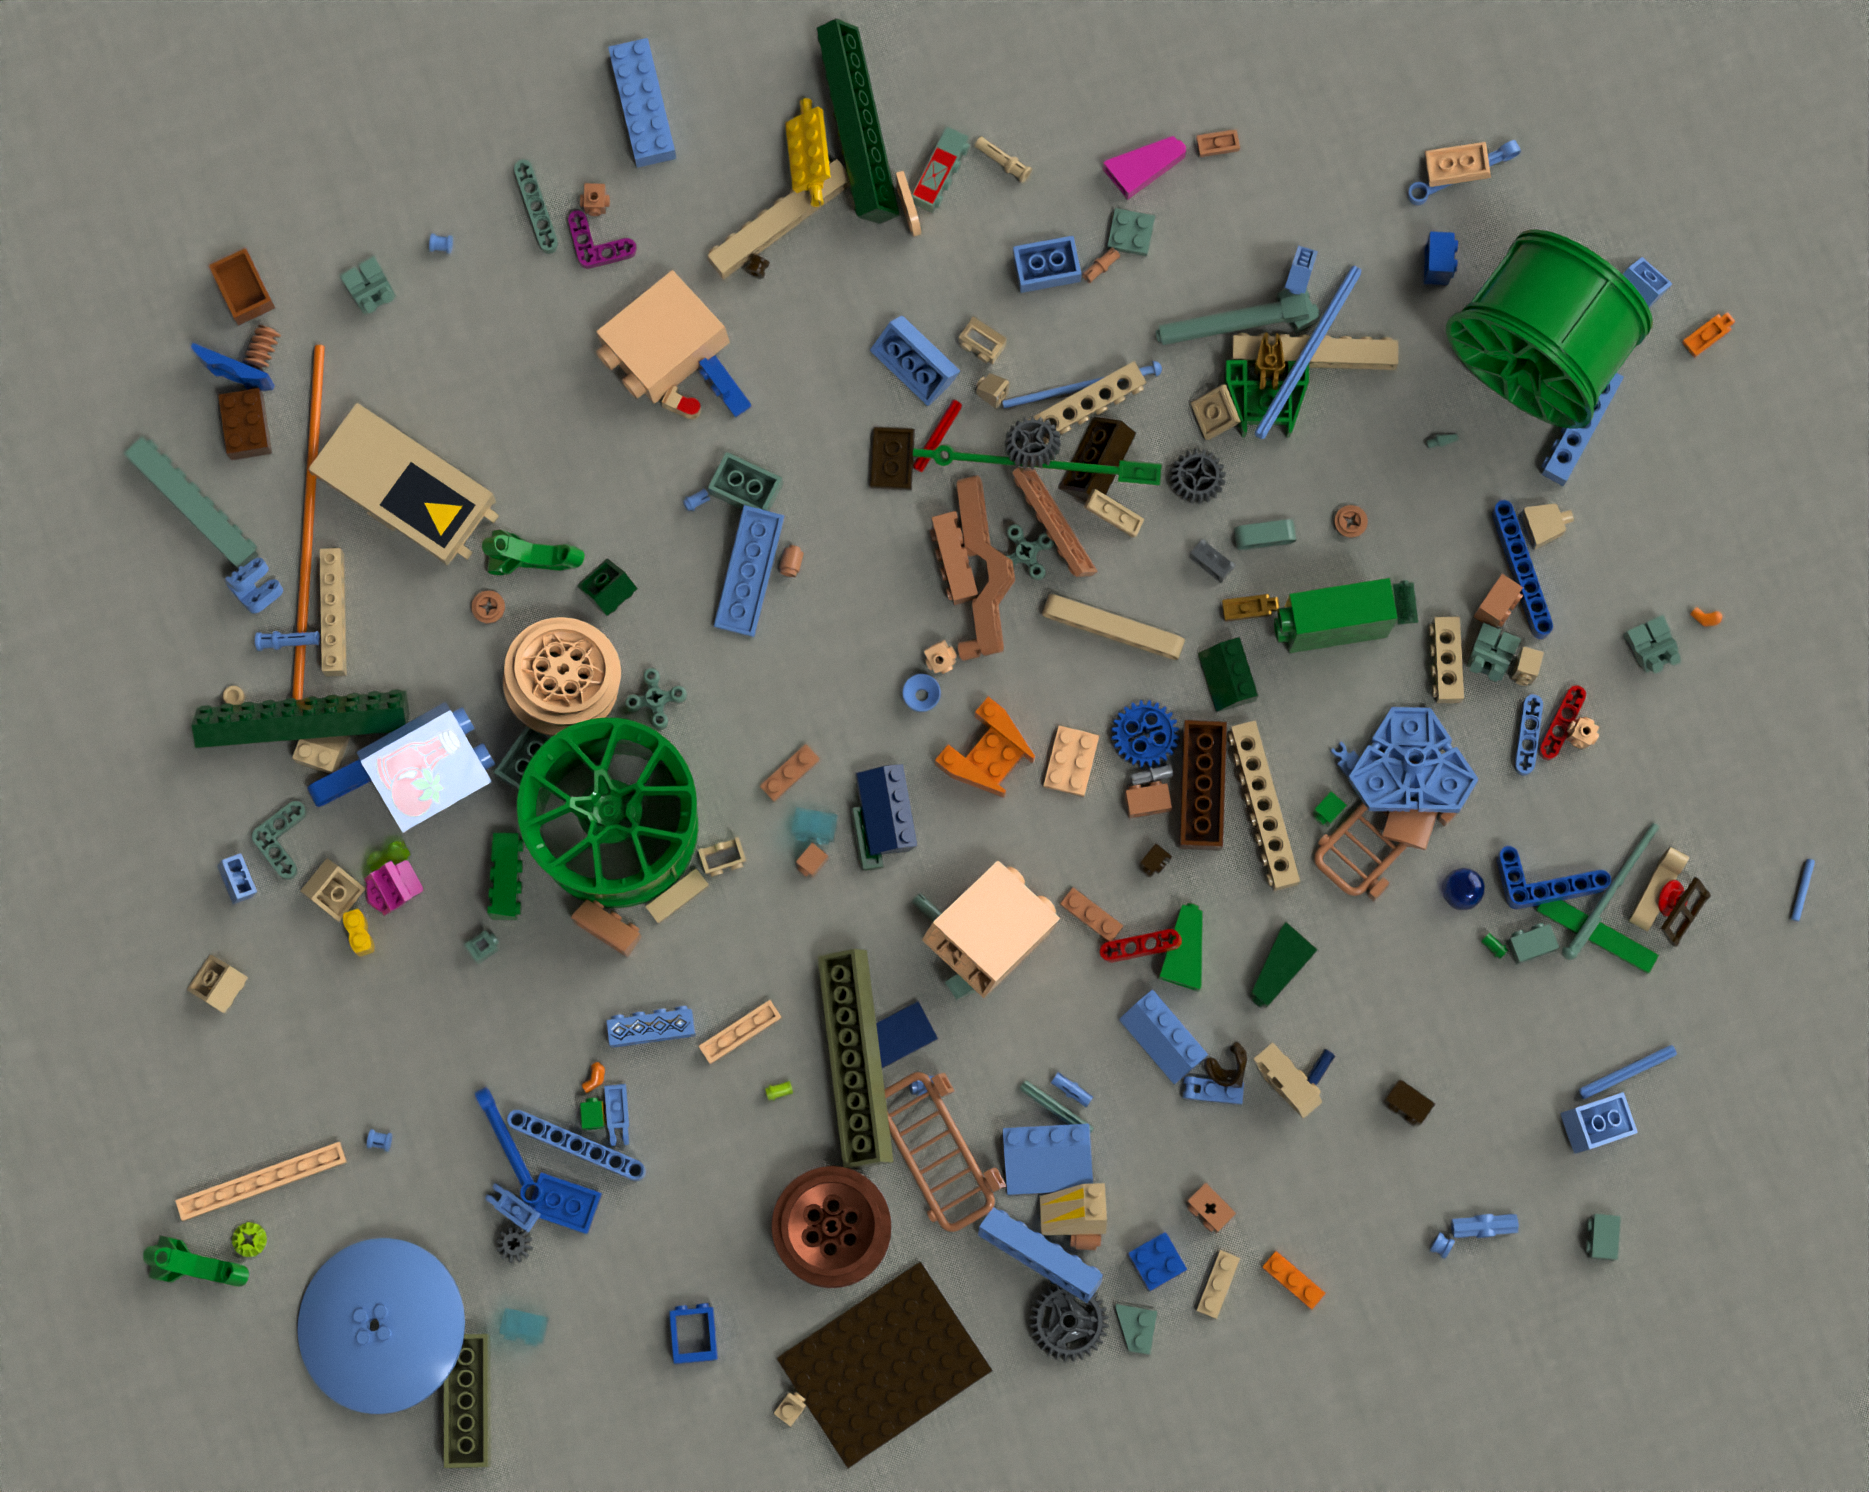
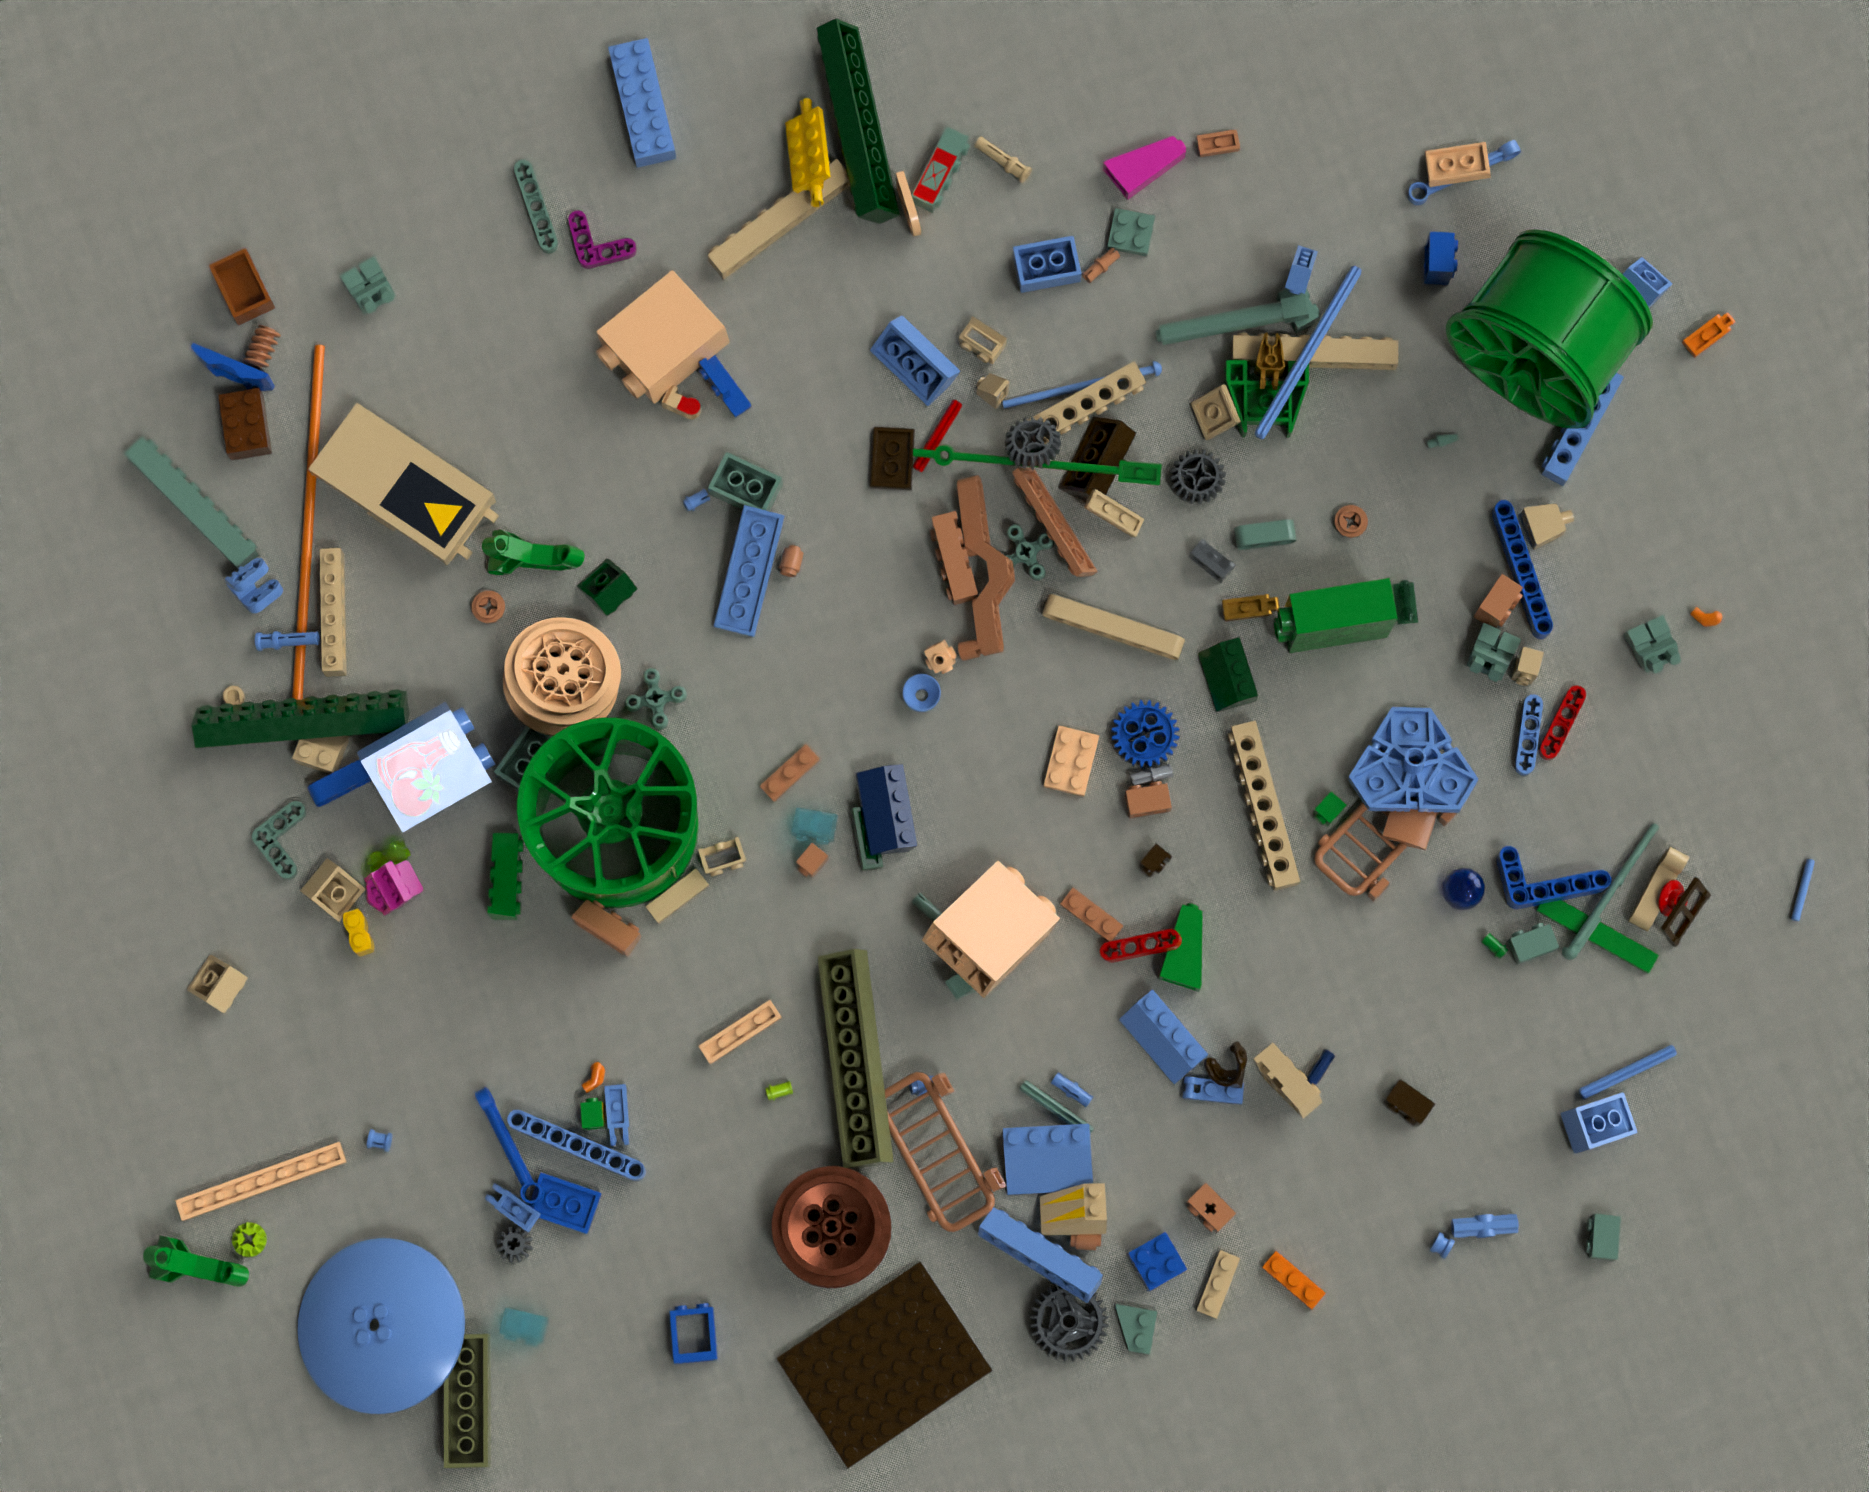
medium blue brick [217,853,257,905] -> none
medium blue bush [429,233,453,254] -> none
sand green window [464,930,499,965] -> none
nougat brick [580,183,610,216] -> none
medium blue brick [606,1006,696,1048] -> none
dark brown wheel [745,255,770,279] -> none
tan bracket [774,1391,806,1427] -> none
dark blue tile [876,1001,938,1069] -> none
orange wedge [935,696,1035,798] -> none
reddish brown brick [1179,720,1227,851] -> none
dark green slope [1250,922,1318,1009] -> none
medium blue plate [1330,741,1360,778] -> none
tan brick [1429,617,1464,703] -> none
light nougat brick [1565,717,1599,749] -> none

